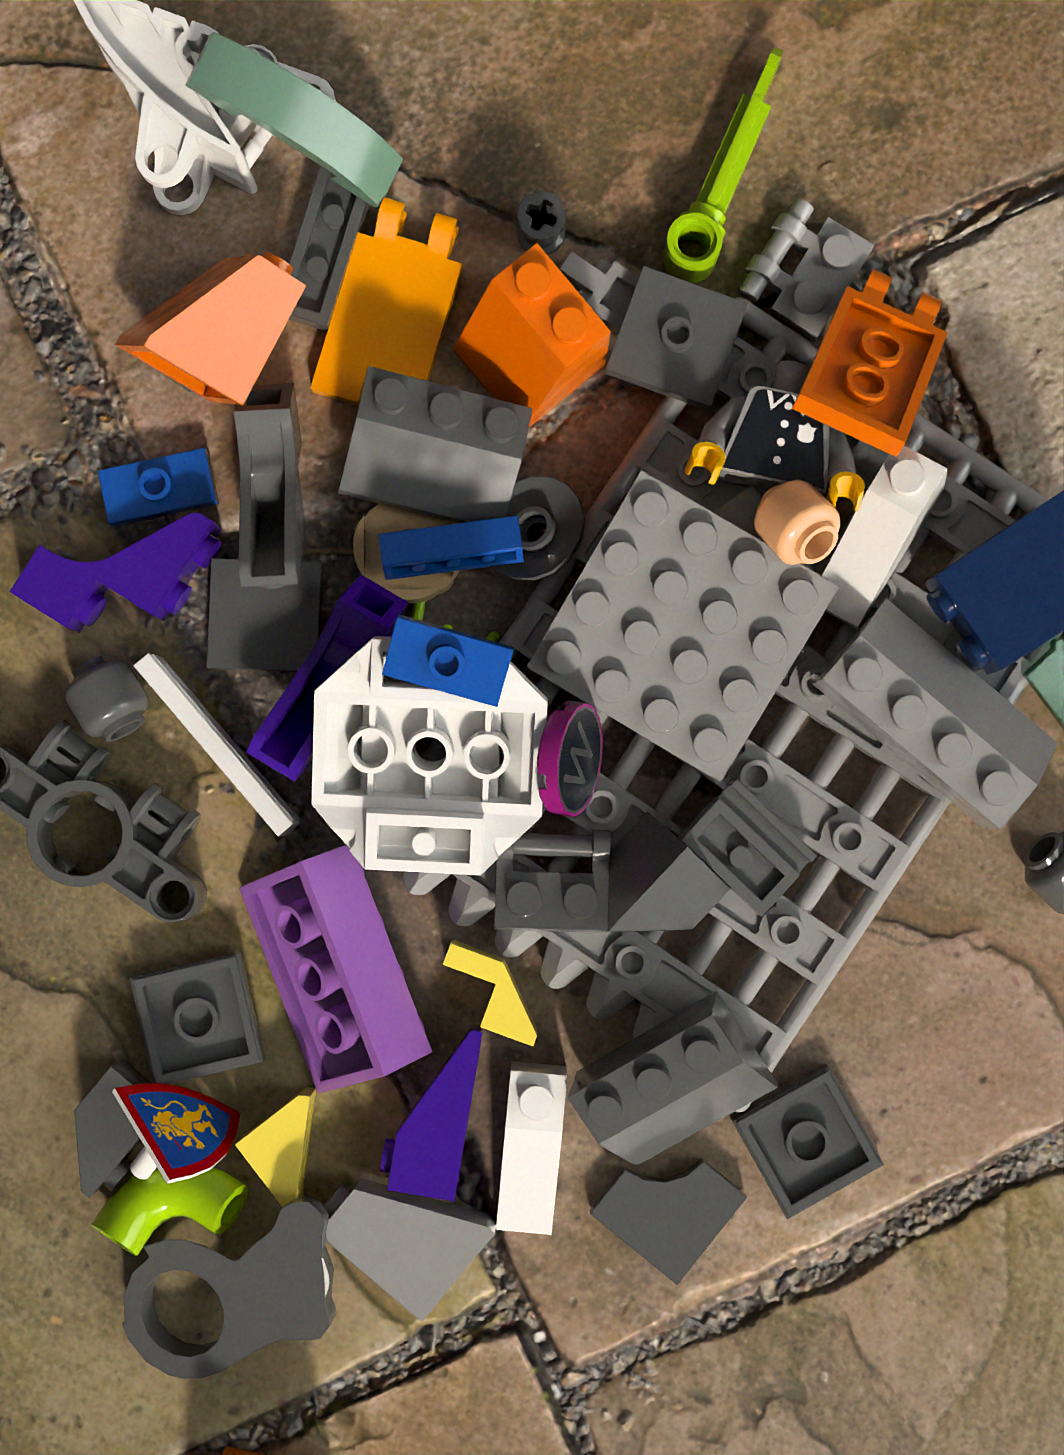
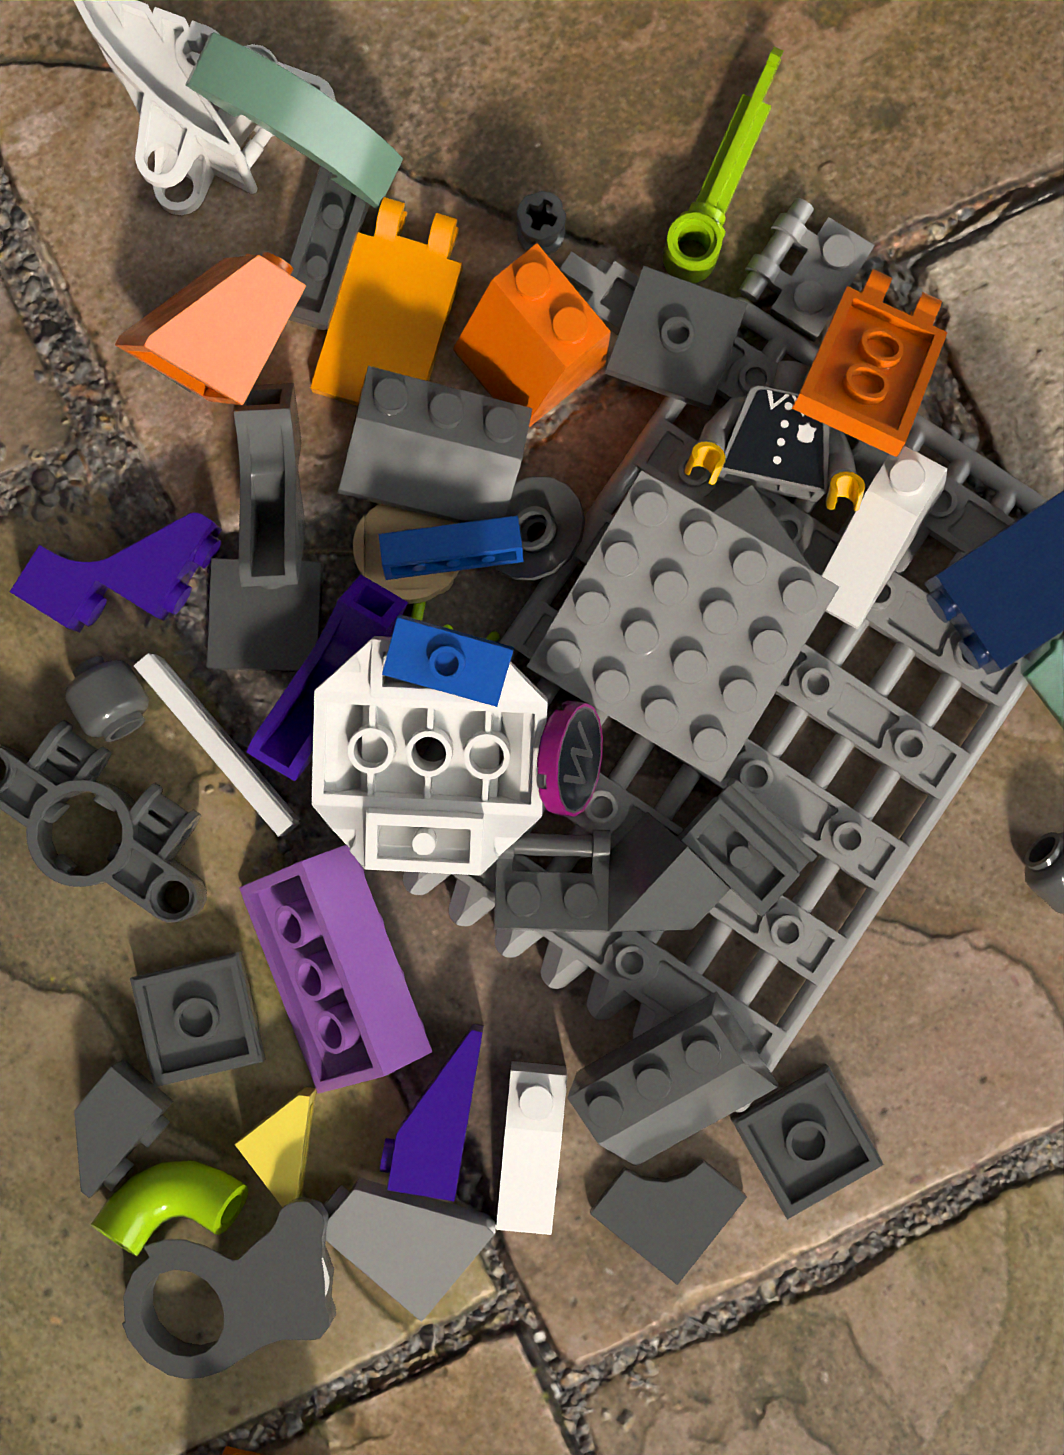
blue plate [98,448,219,527] -> none
shield [112,1083,241,1184] -> none
light yellow slope [443,940,537,1046] -> none
light nougat head [754,479,840,565] -> none
light grey slope [812,598,1058,830] -> none

